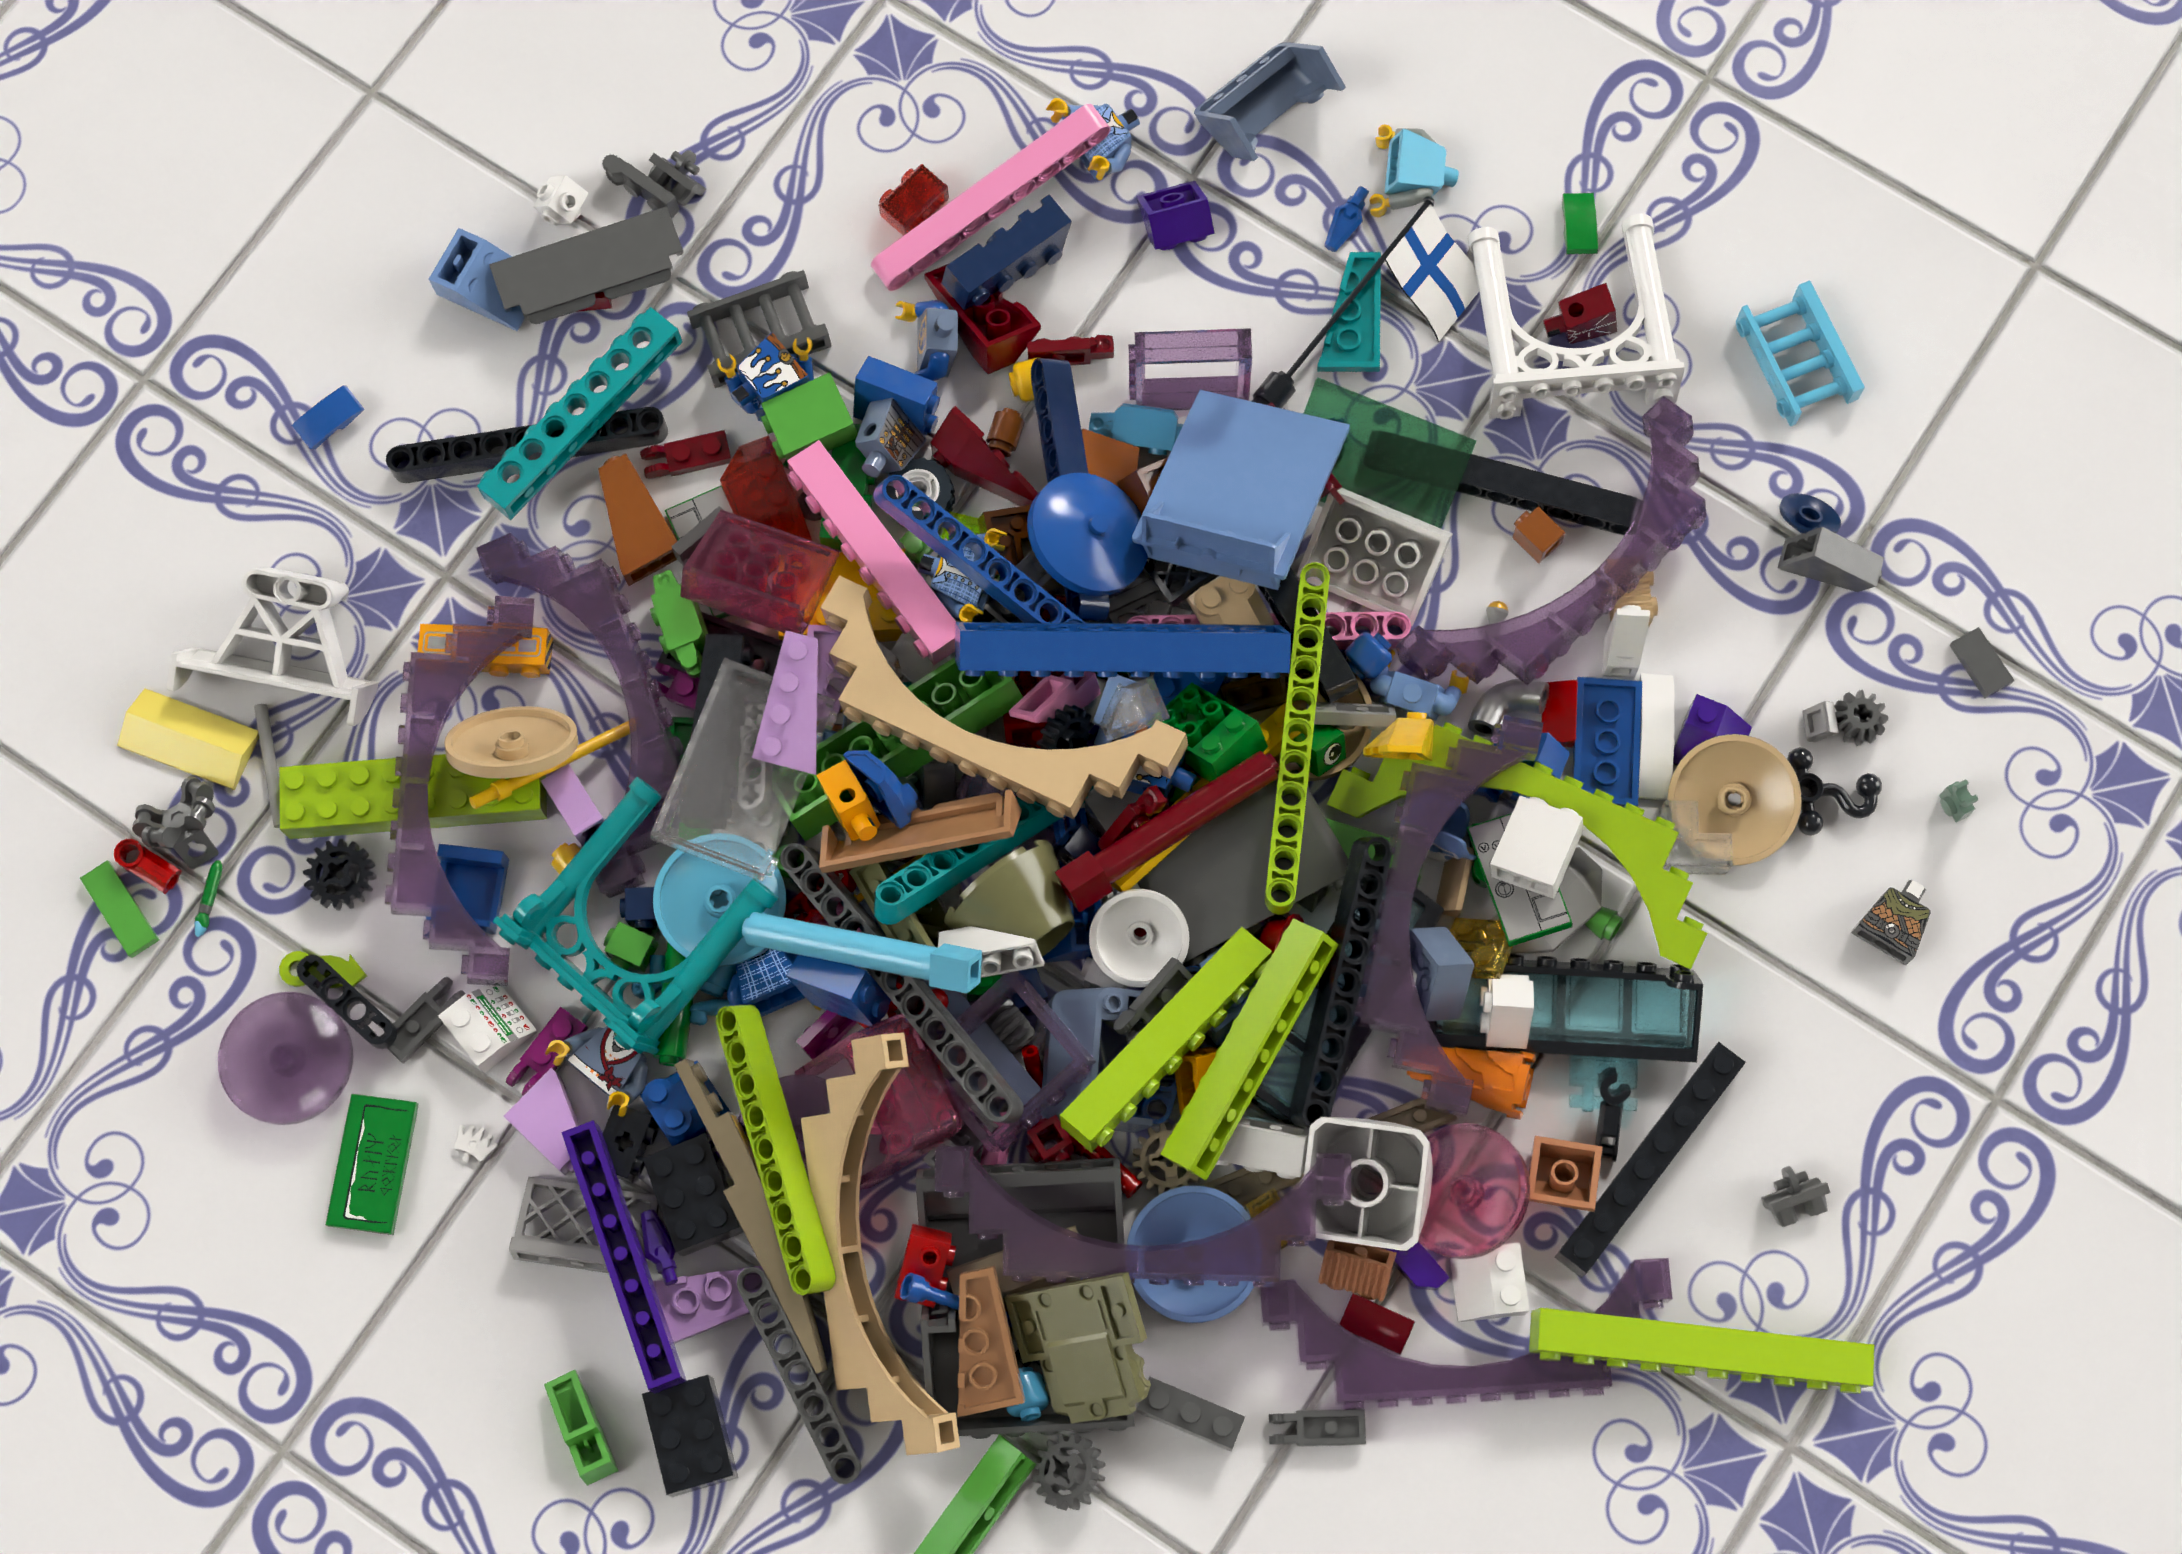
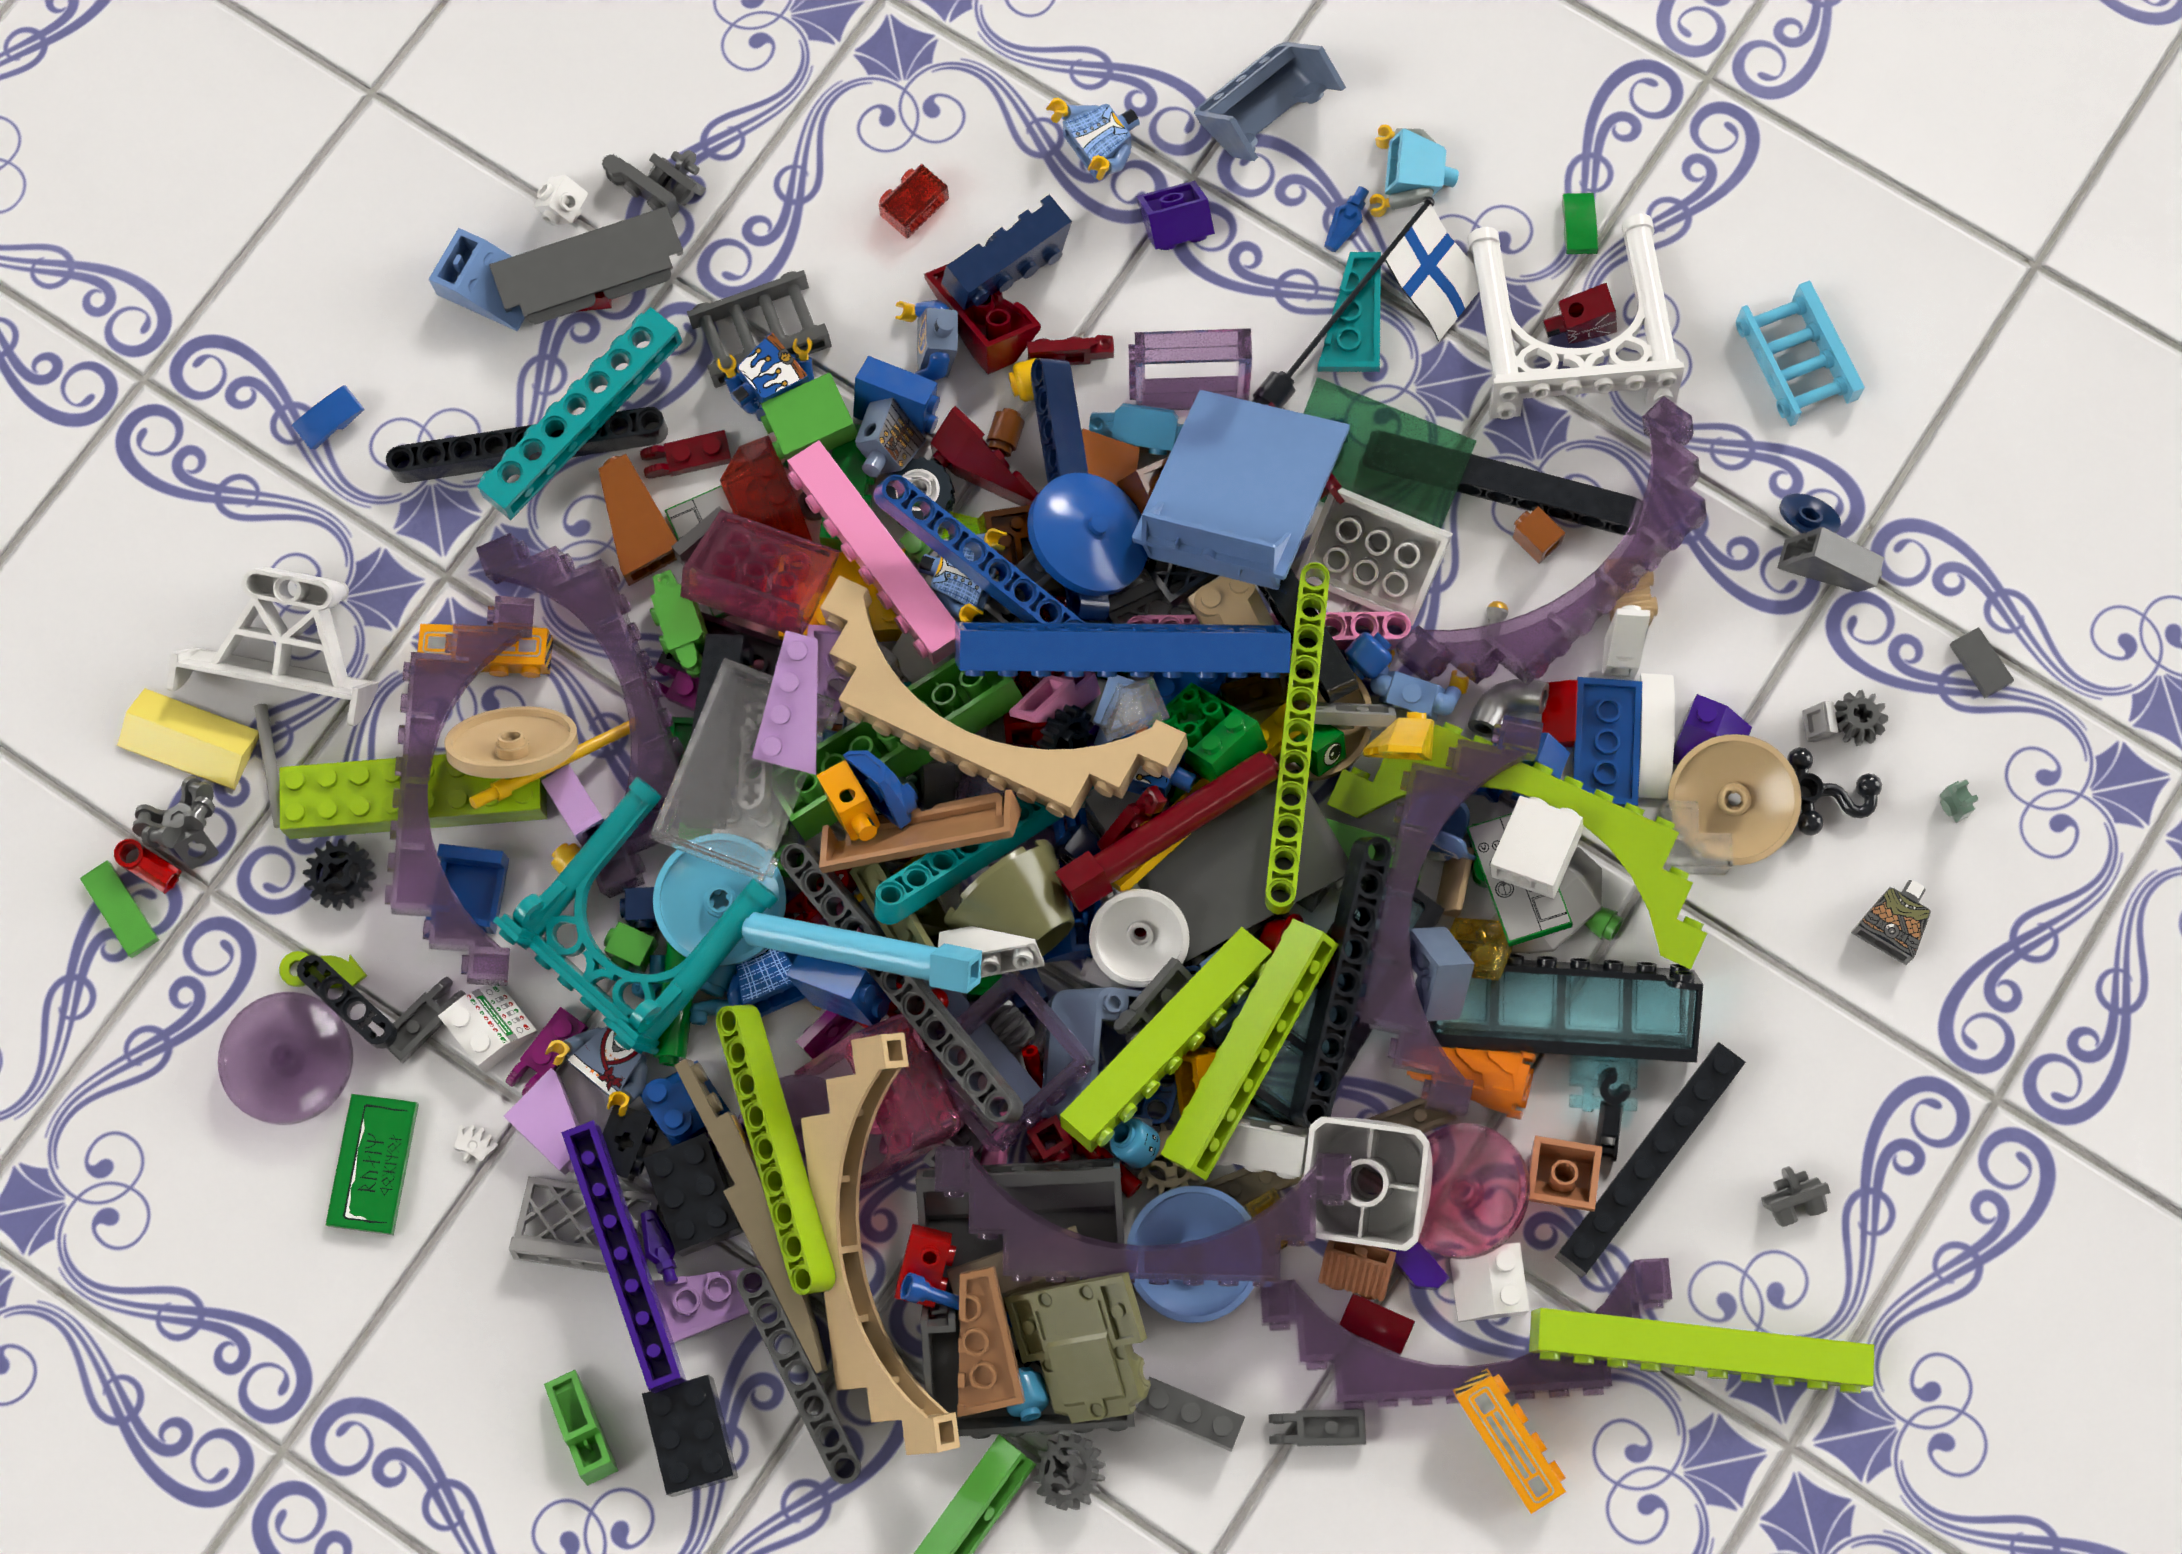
green piece [194,860,223,937] -> none
bright pink beam [871,104,1111,291] -> none
white brick [1479,973,1534,1049] -> none
none -> dark azure head [1110,1118,1161,1168]
none -> light orange brick [1453,1368,1566,1514]

